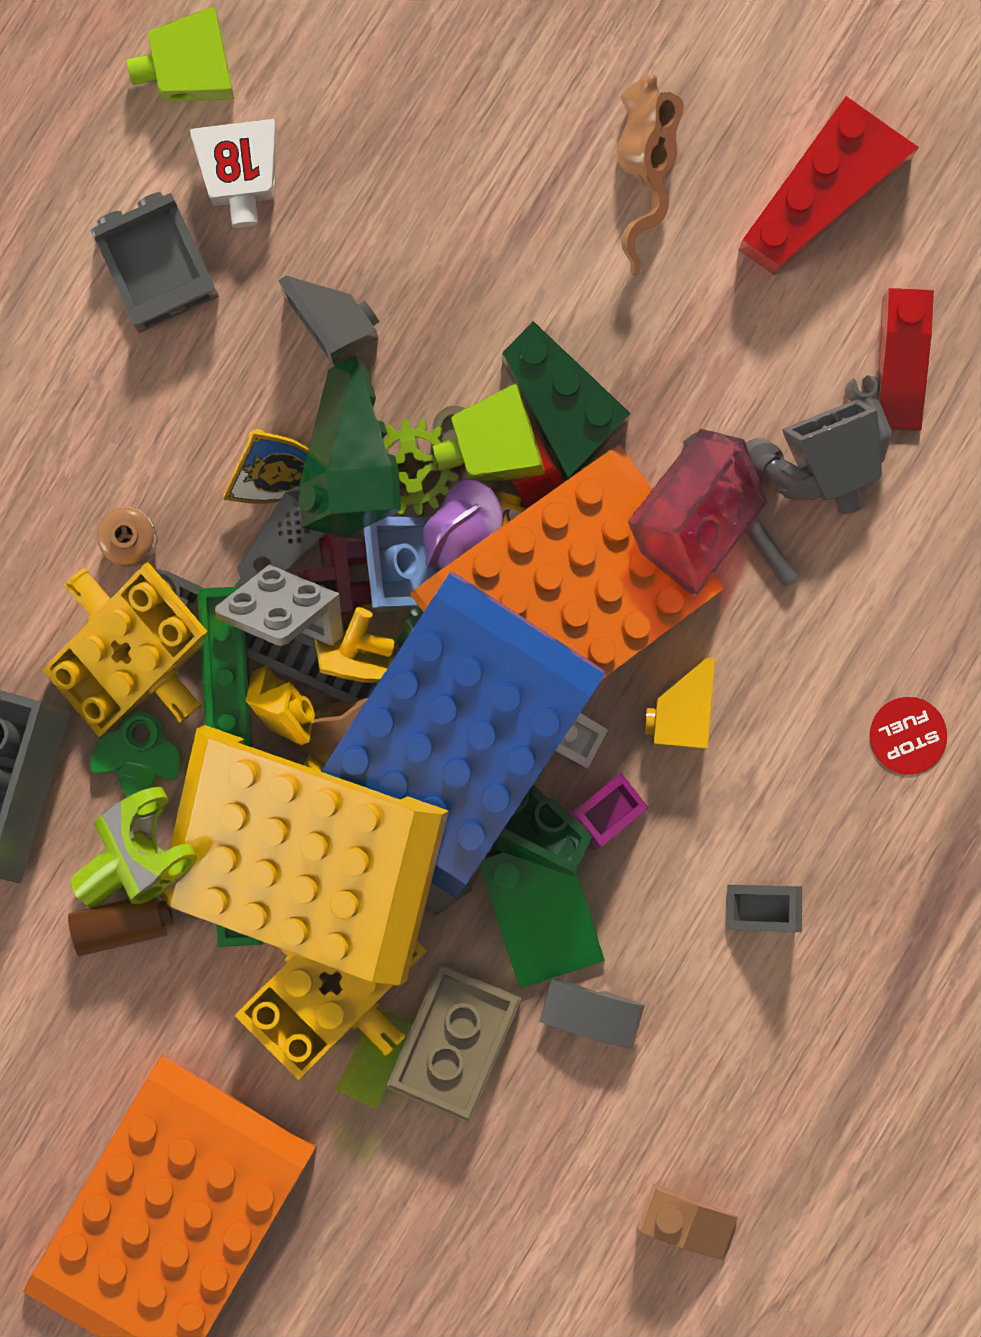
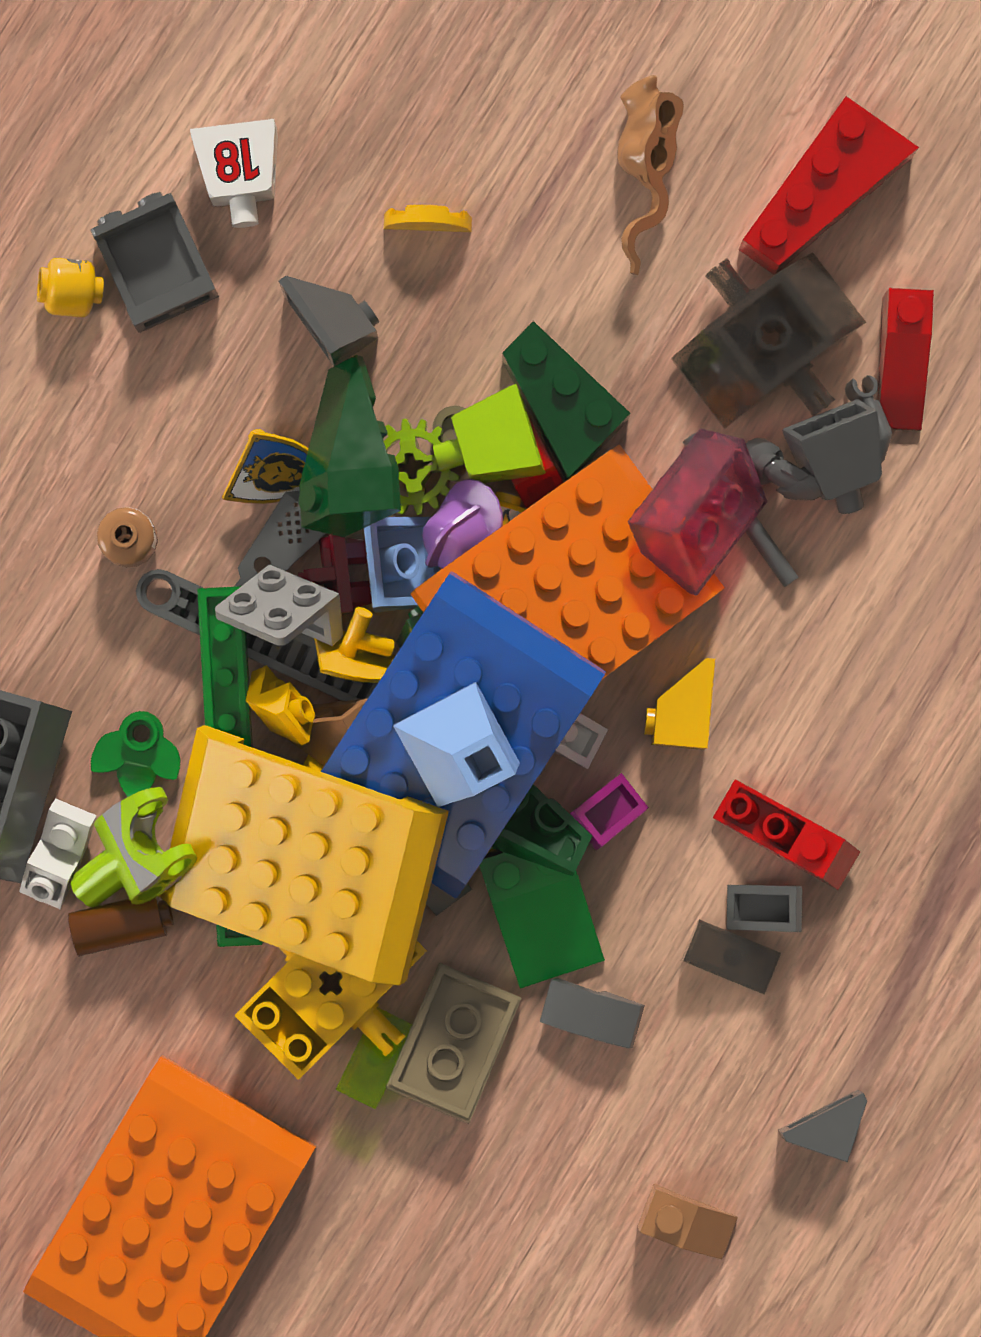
yellow slope [42,562,207,738] -> none
lime torso [126,7,235,102] -> none
red sticker [870,697,947,775] -> none
none -> white slope [19,798,96,909]
none -> yellow head [37,258,104,317]
none -> yellow tile [383,205,472,232]
none -> light blue slope [394,682,520,807]
none -> clear smoke slope [671,252,866,429]
none -> clear smoke slope [681,919,781,995]
none -> red slope [713,779,860,890]
none -> dark grey slope [778,1090,867,1162]

